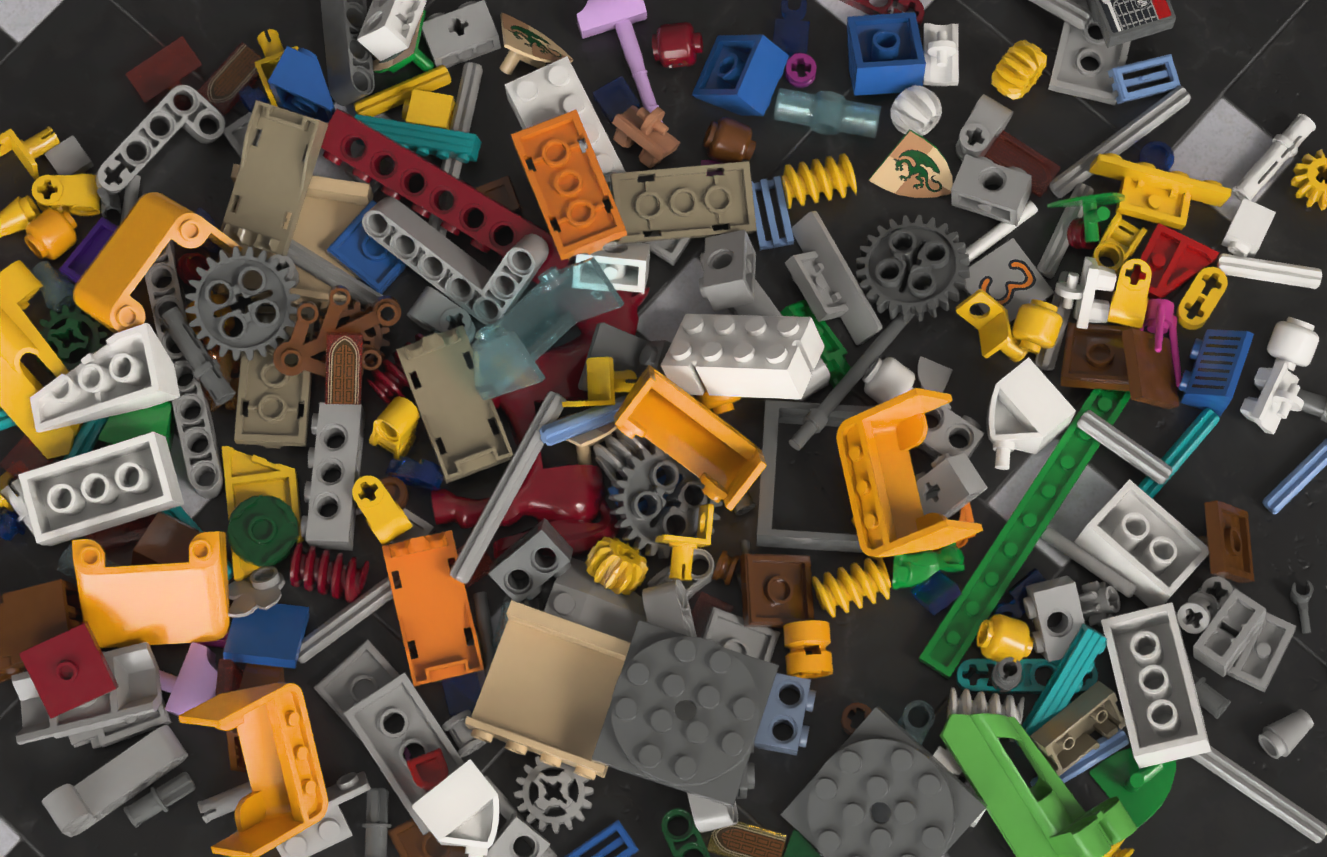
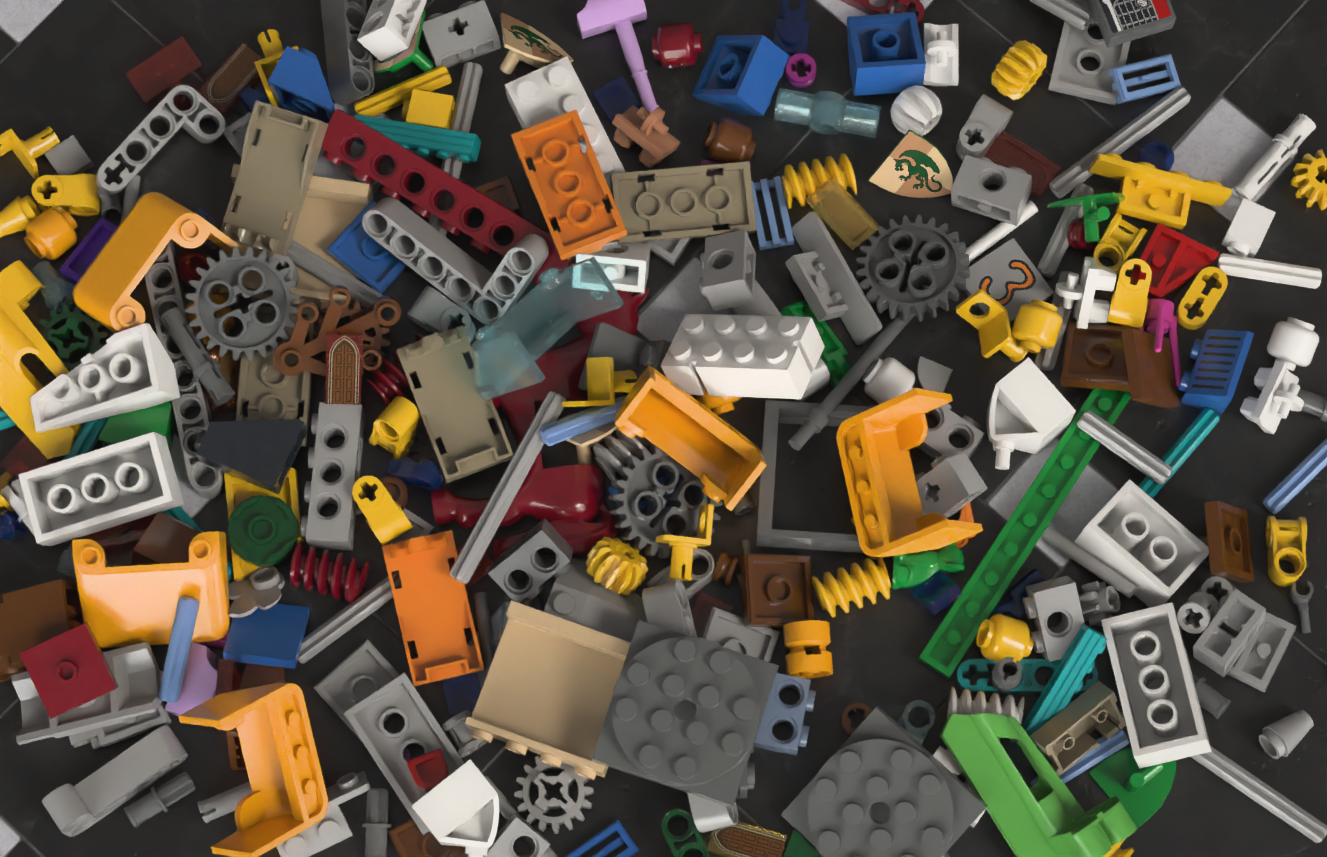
none -> medium blue axle [158,596,200,703]
none -> black slope [194,419,308,495]
none -> clear yellow tile [806,176,879,250]
none -> yellow piece [1265,515,1307,587]

